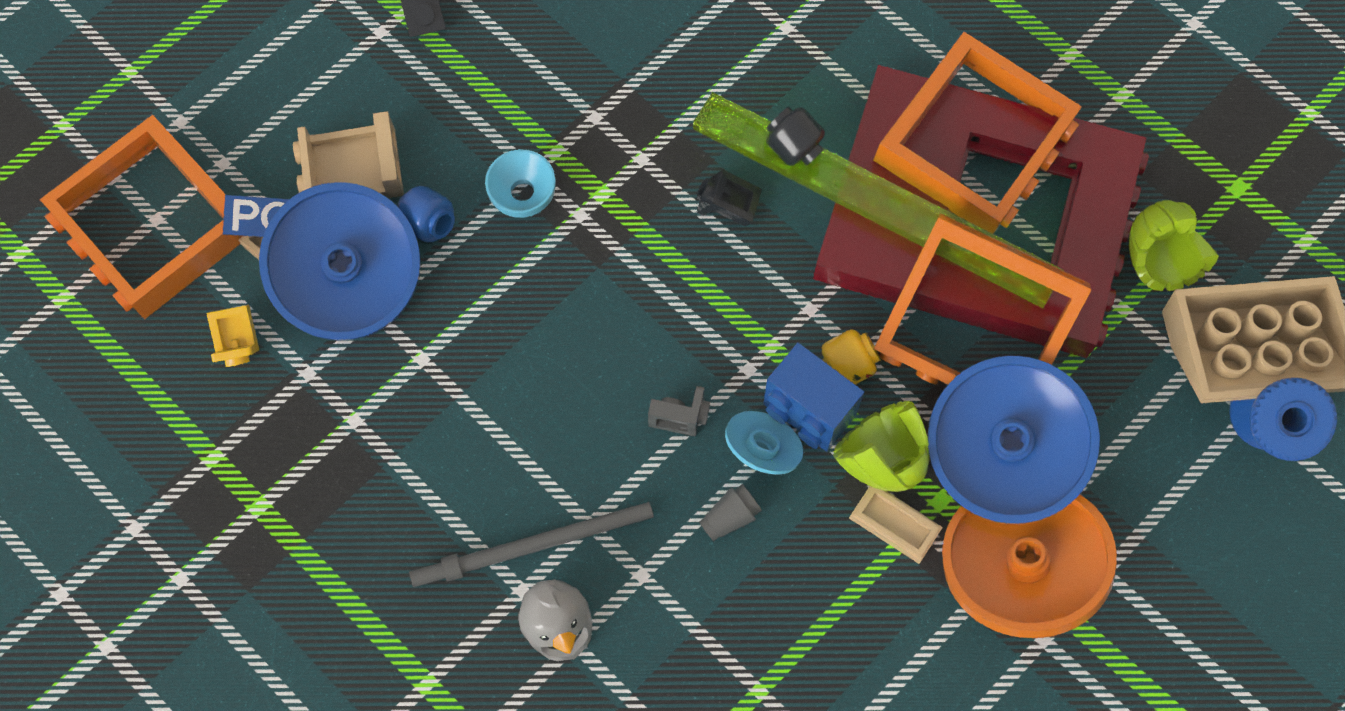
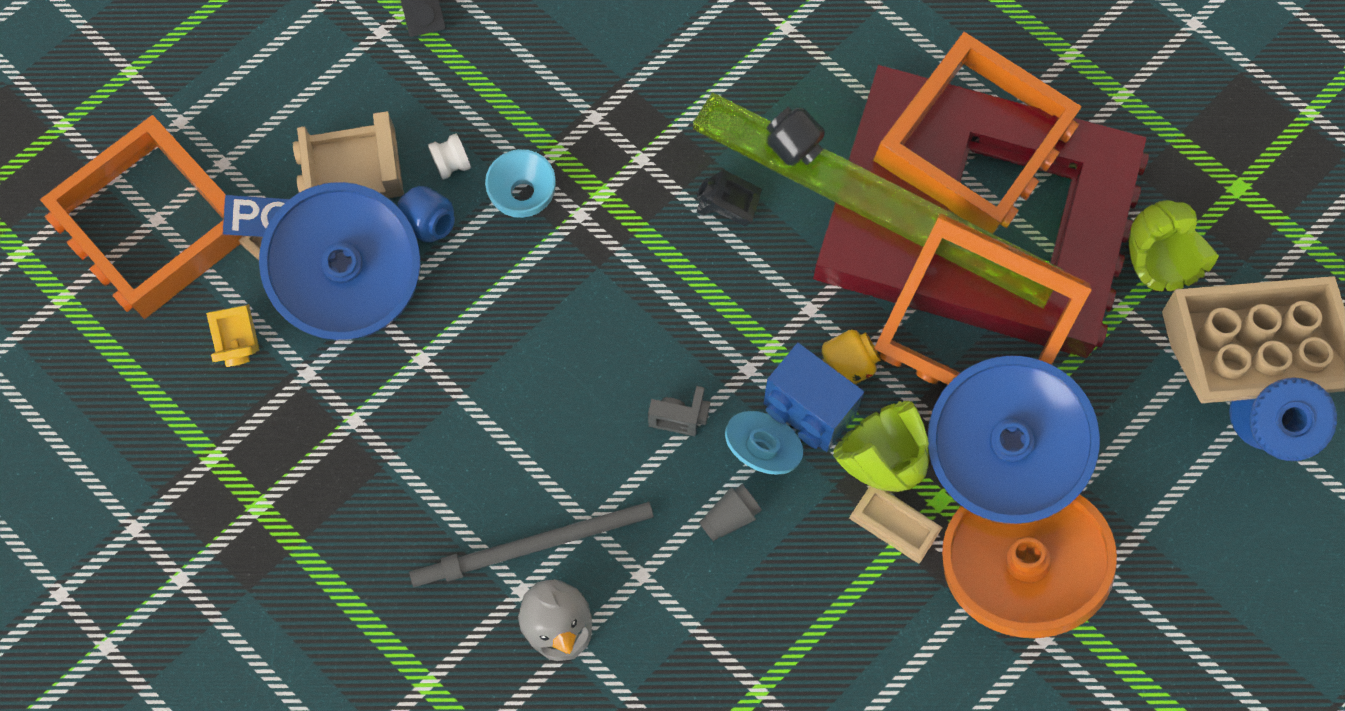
none -> white wheel [428,133,471,180]

